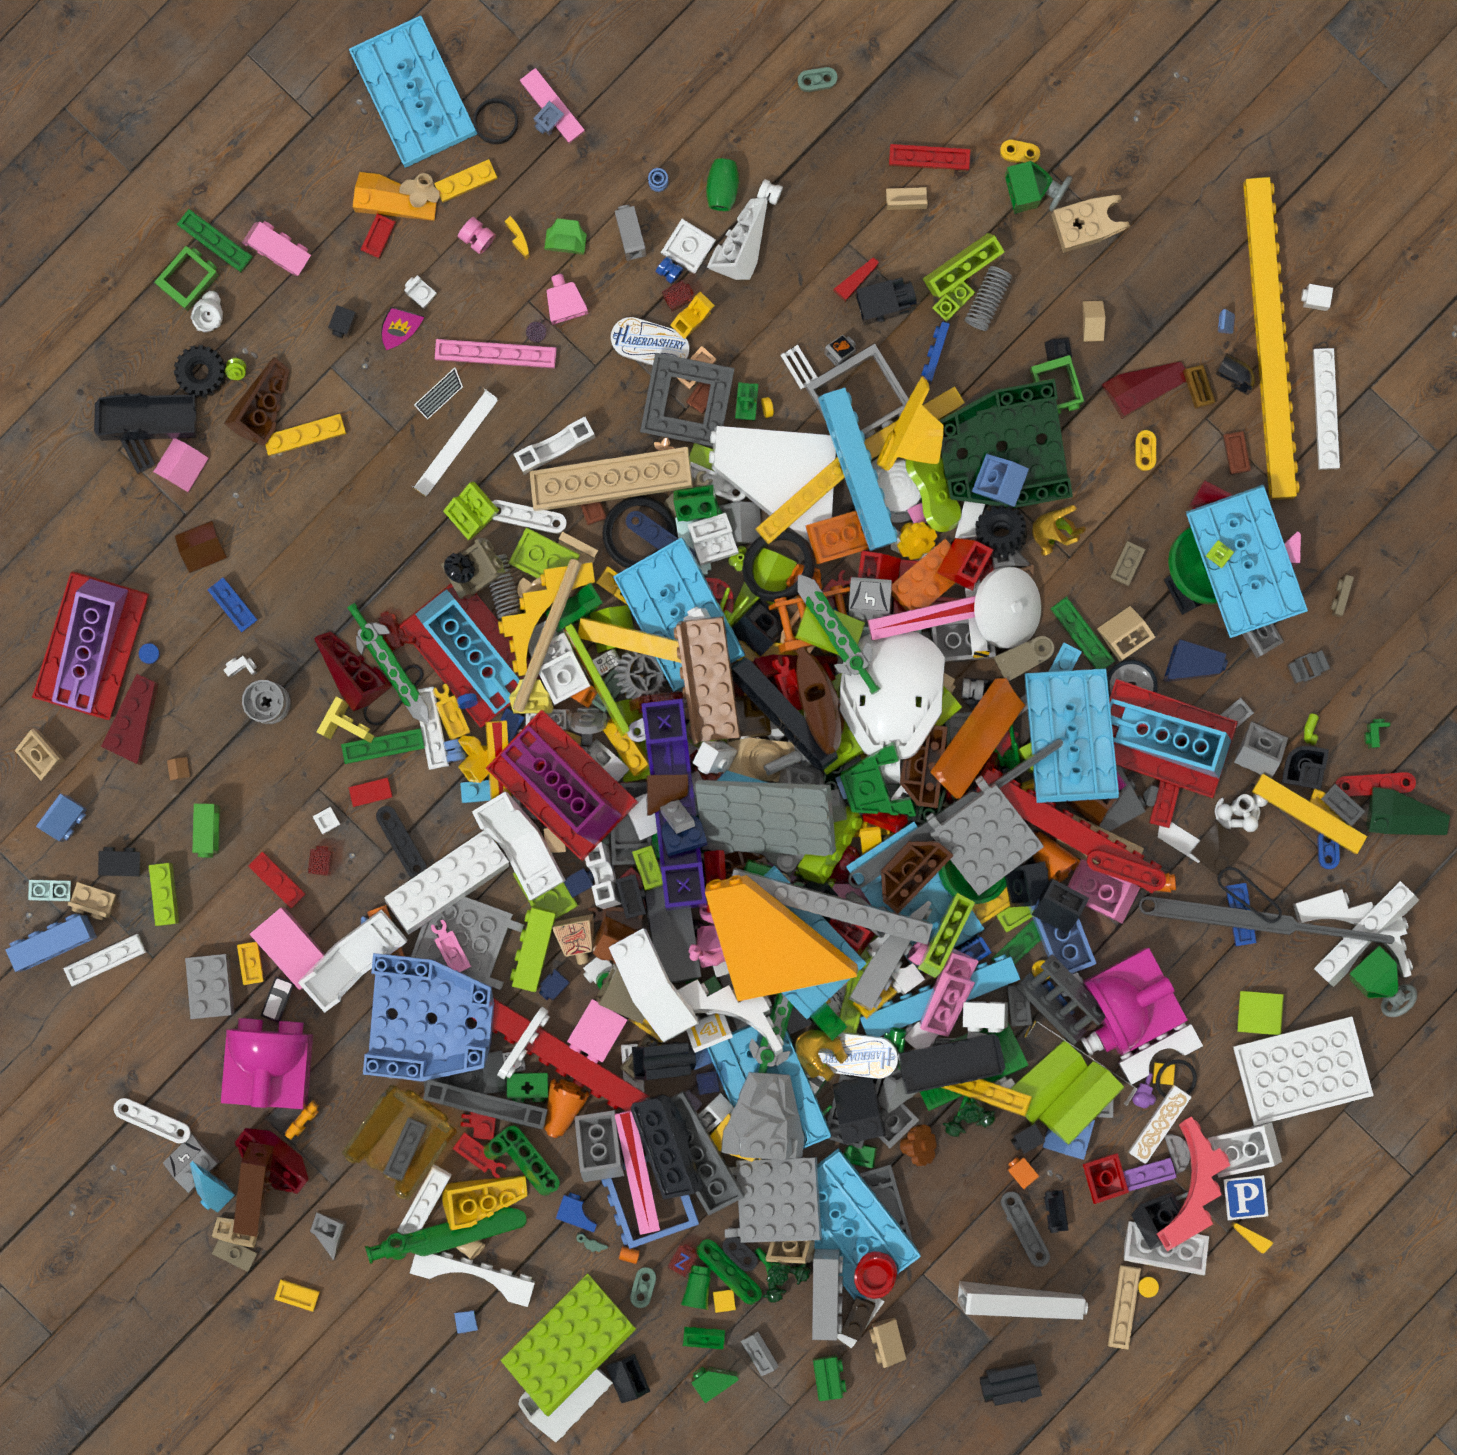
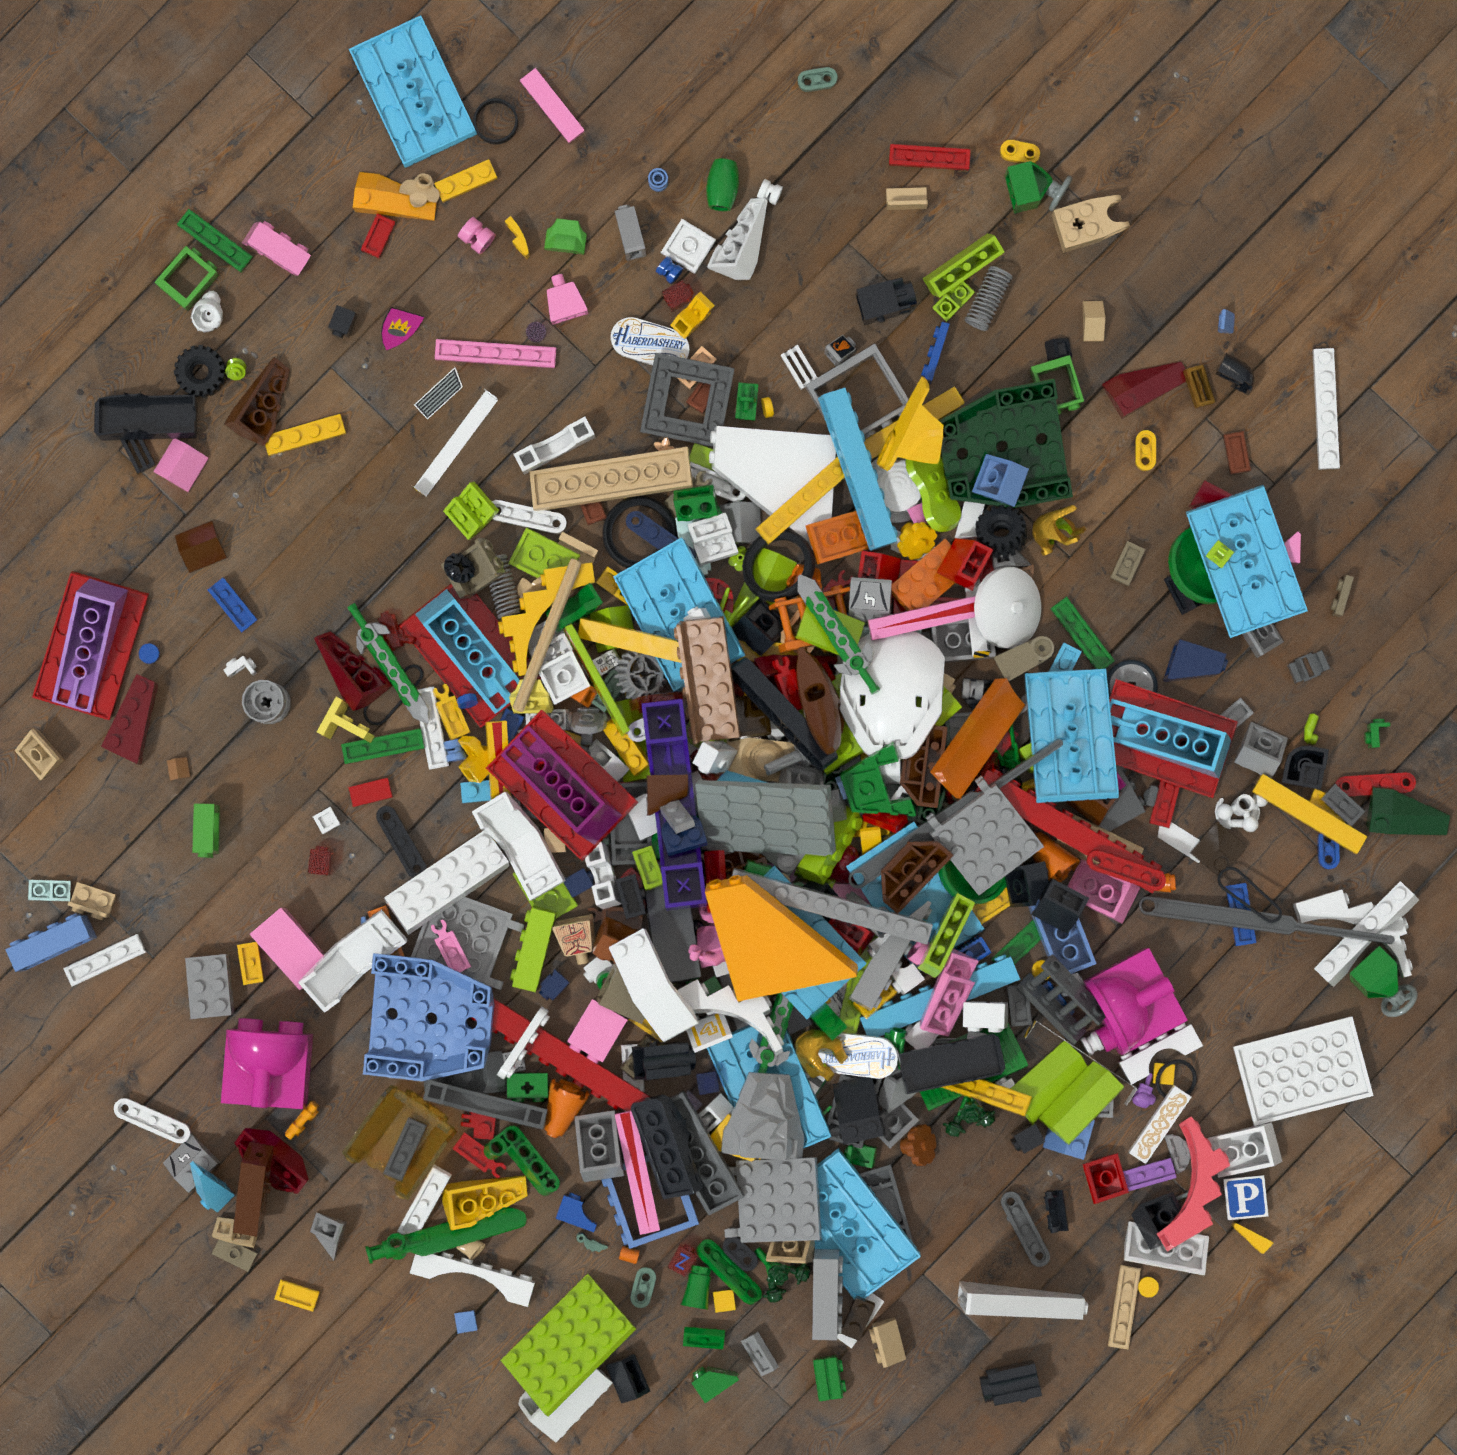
medium blue slope [36,794,87,842] -> none
black brick [98,847,140,877] -> none
lime brick [149,863,179,926] -> none
red plate [248,852,306,909] -> none
slope [261,976,295,1023] -> none
white bracket [404,275,437,309] -> none
sand blue bracket [533,101,565,136] -> none
medium blue slope [694,1048,713,1070] -> none
red piece [833,257,879,302] -> none
red piece [854,1251,897,1299] -> none
lime tile [996,906,1032,933] -> none
orange brick [1007,1156,1039,1189] -> none
tan slope [1097,606,1155,662] -> none
lime slope [1237,991,1284,1035] -> none
yellow brick [1243,177,1299,500] -> none
white brick [1301,284,1333,311] -> none

